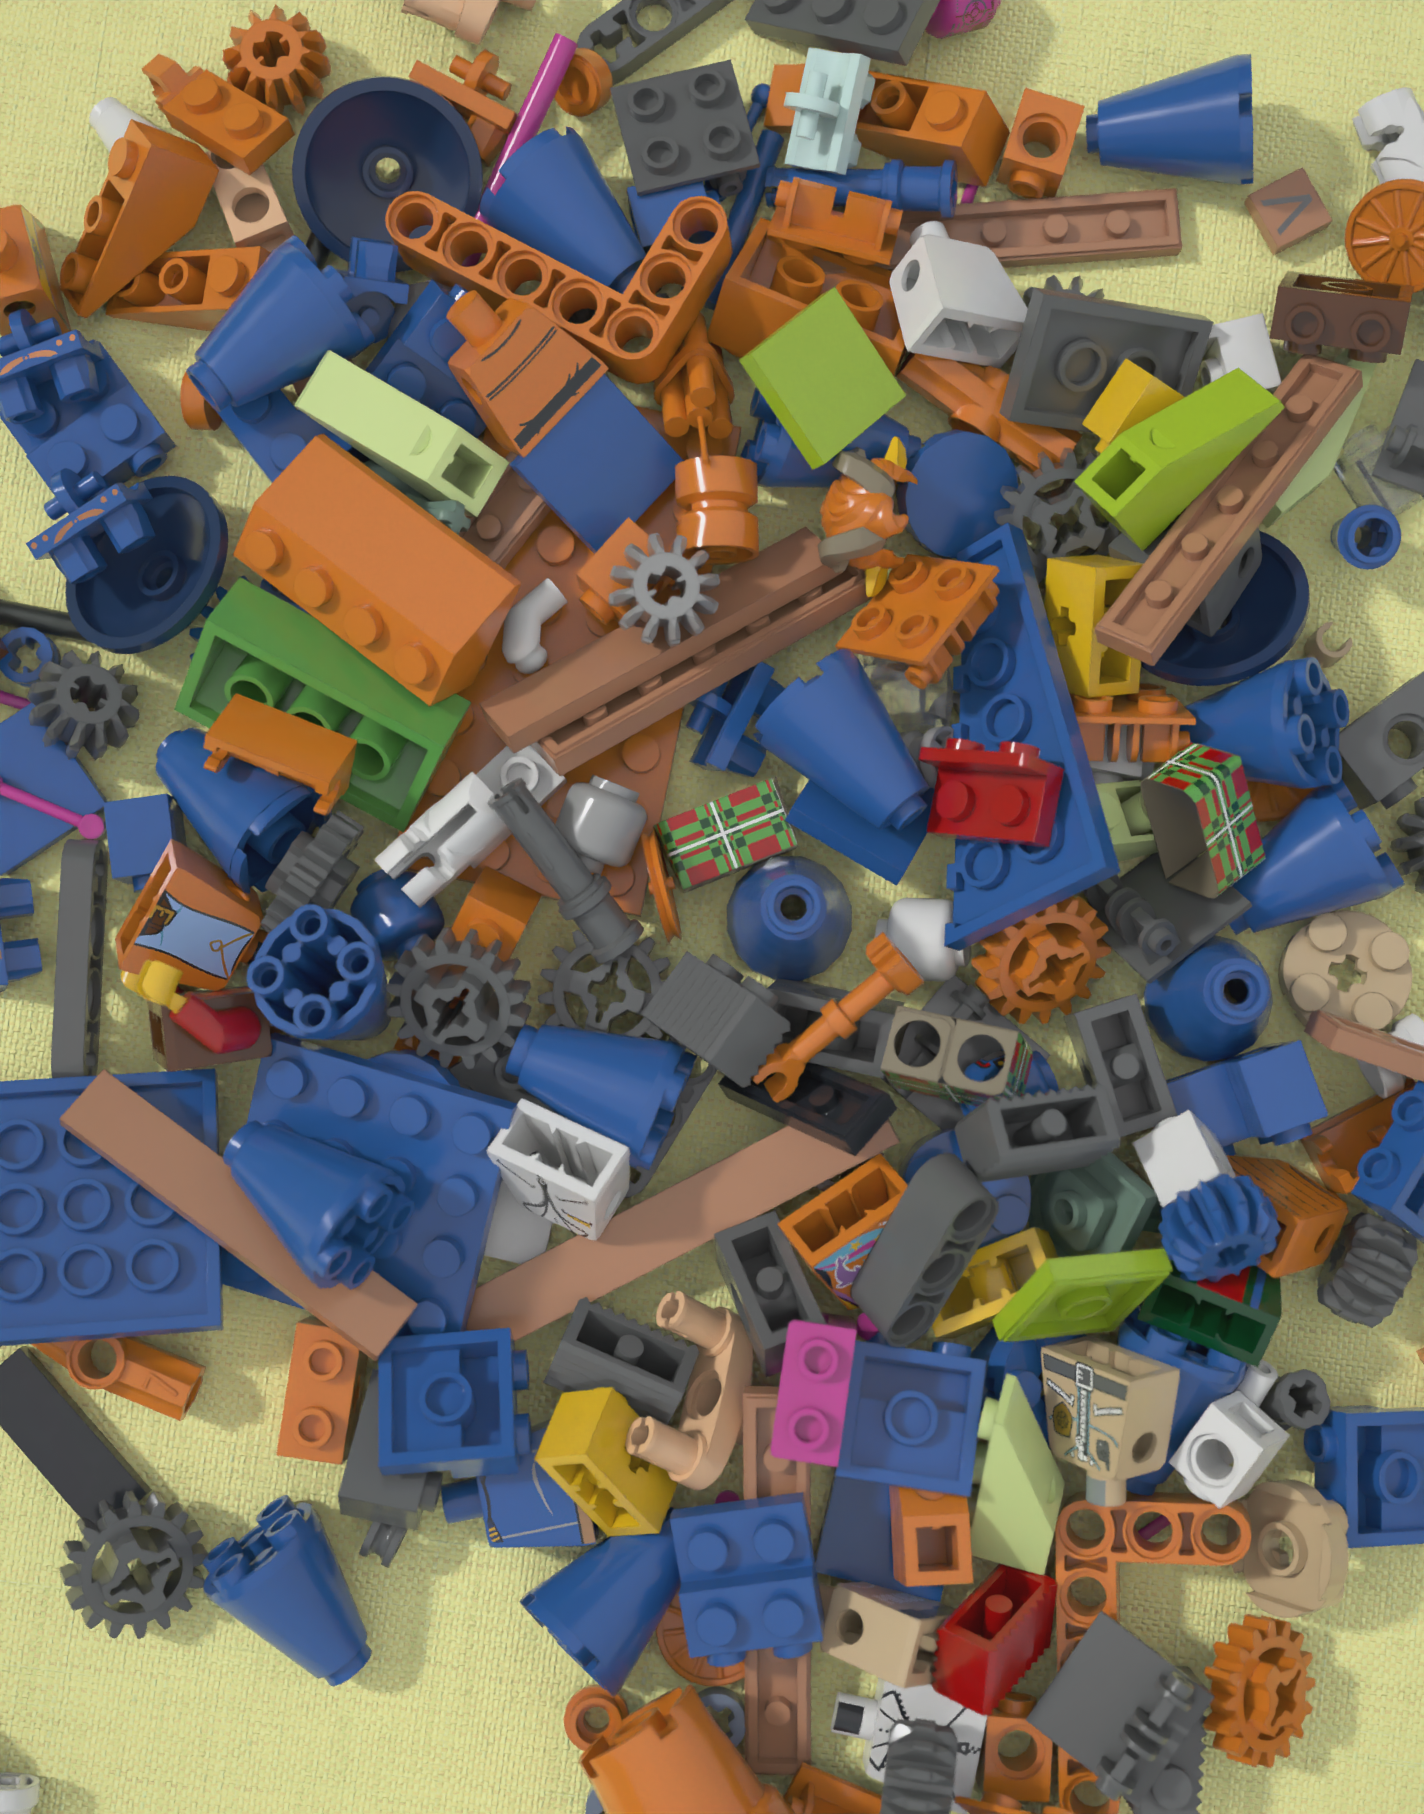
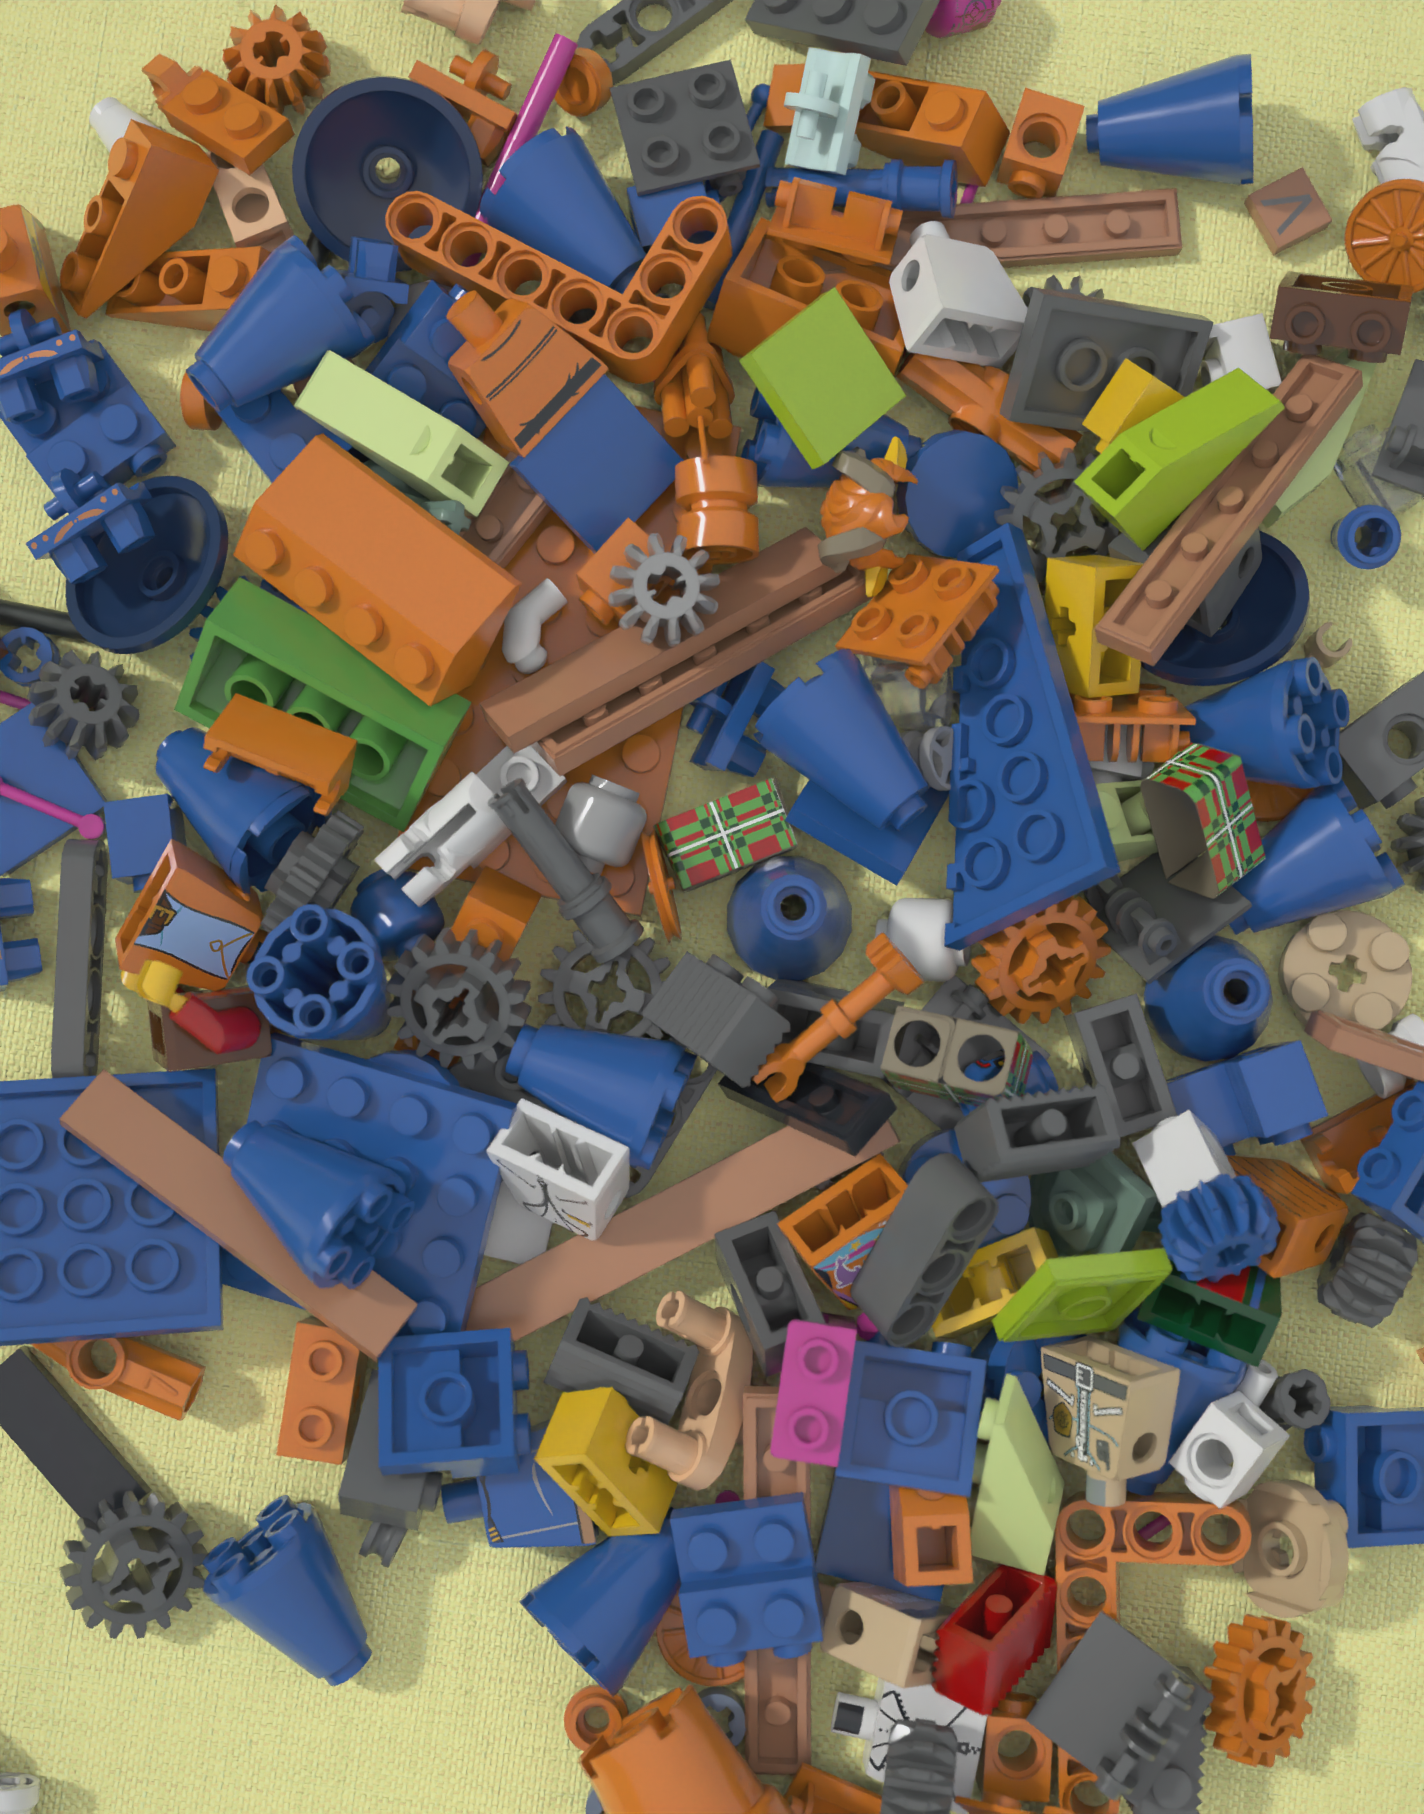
red bracket [918,738,1064,847] -> none

